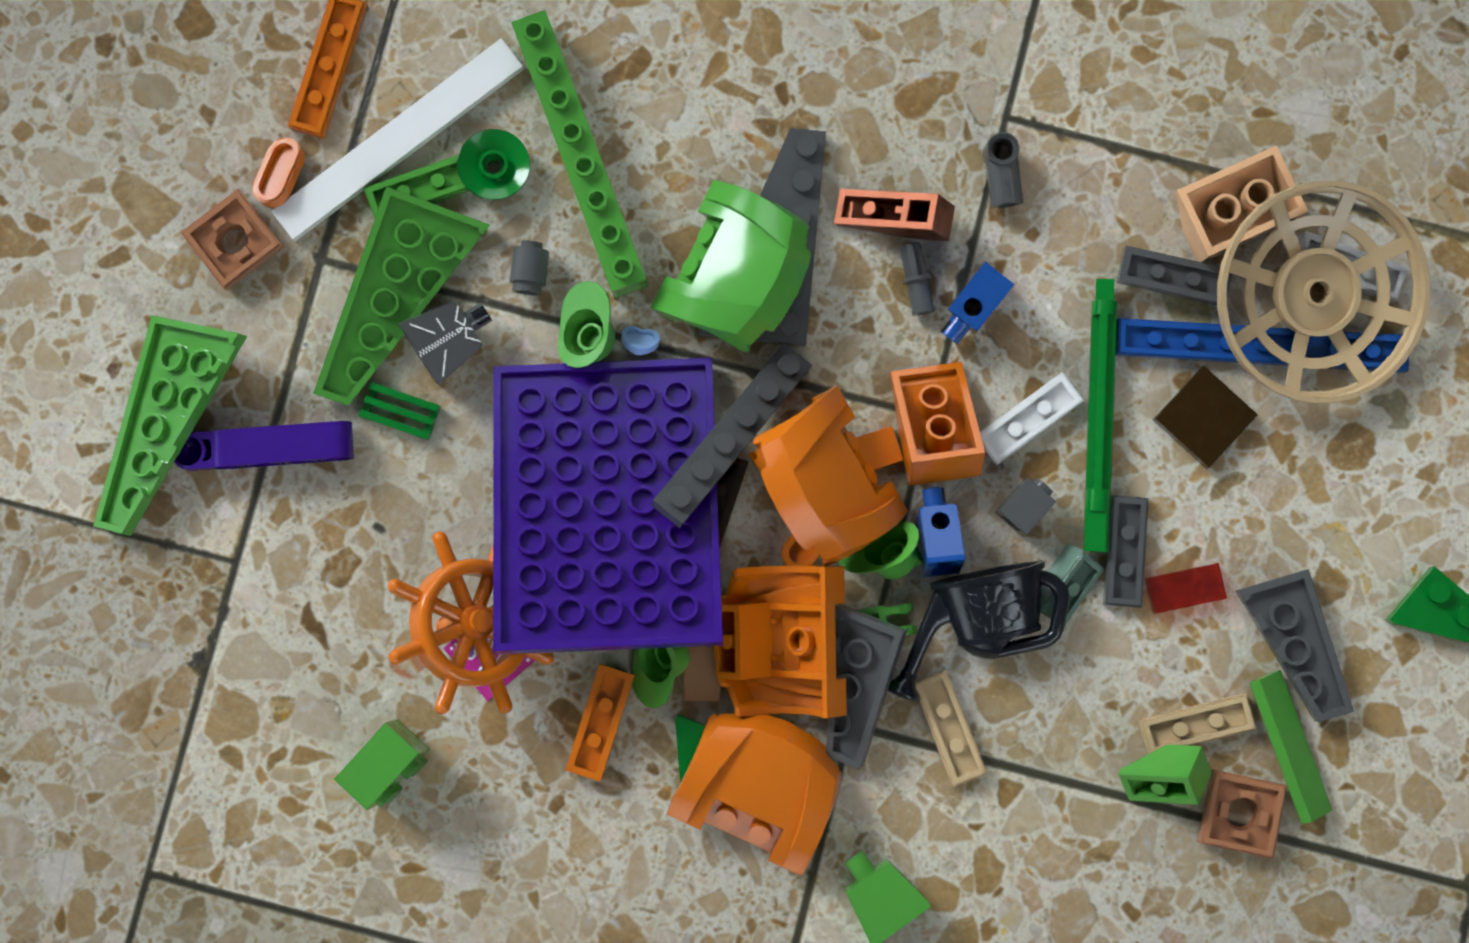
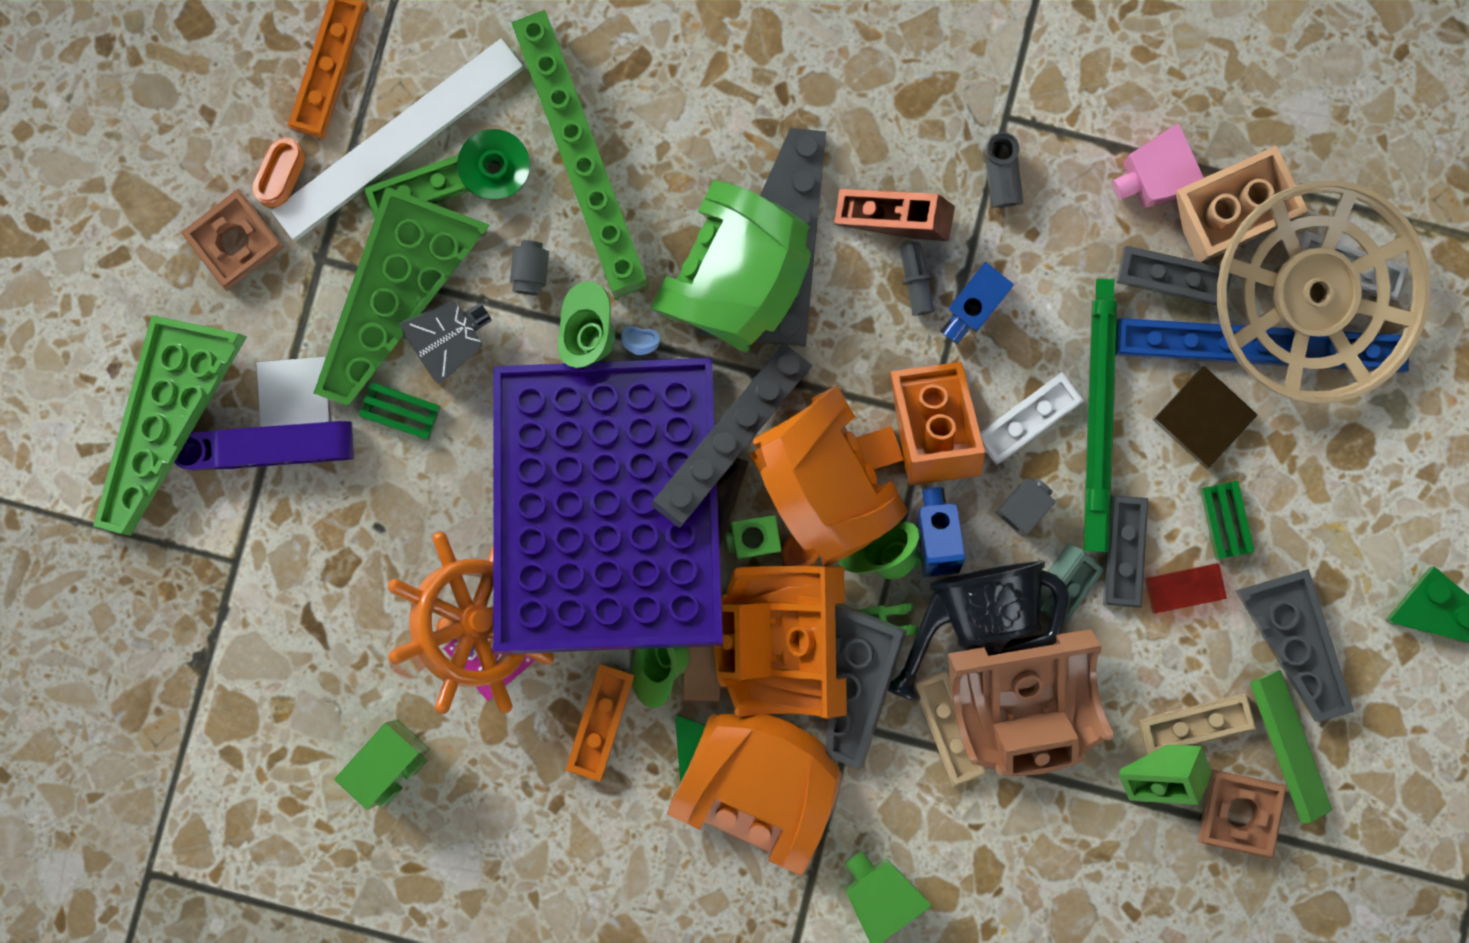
none -> white sticker [256,357,329,427]
none -> bright green brick [725,515,781,560]
none -> nougat piece [948,629,1114,776]
none -> bright pink torso [1112,124,1204,208]
none -> green tile [1200,481,1255,560]

